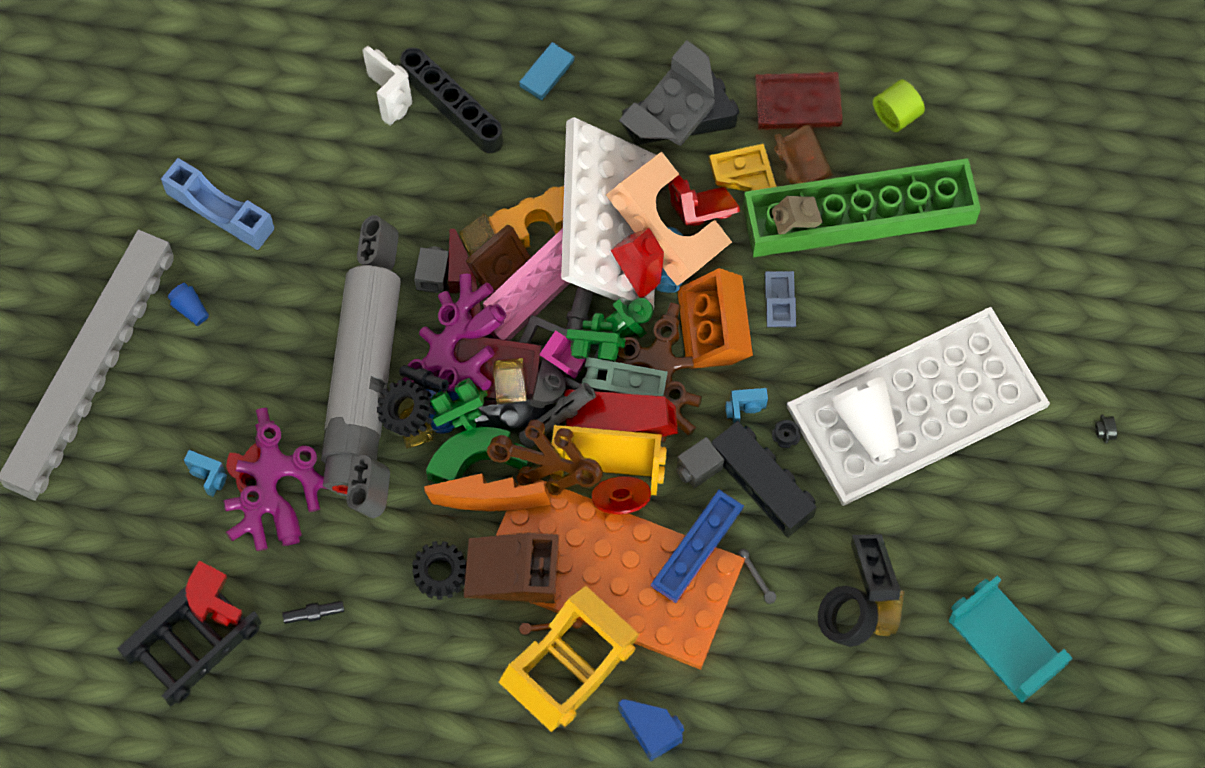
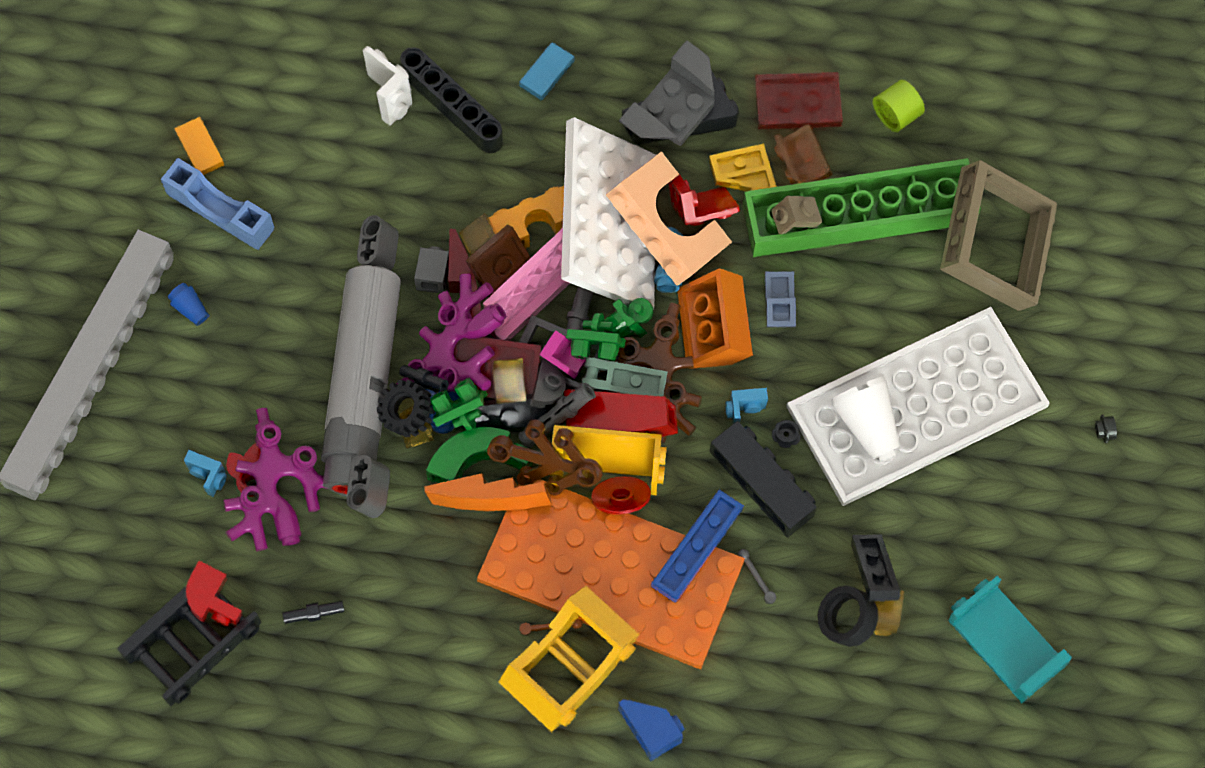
black tyre [412,541,466,600] -> none
reddish brown slope [464,533,559,604] -> none
red slope [610,228,664,298] -> none
dark grey brick [676,437,724,489] -> none
none -> light orange tile [174,117,224,175]
none -> dark tan window [940,160,1057,311]

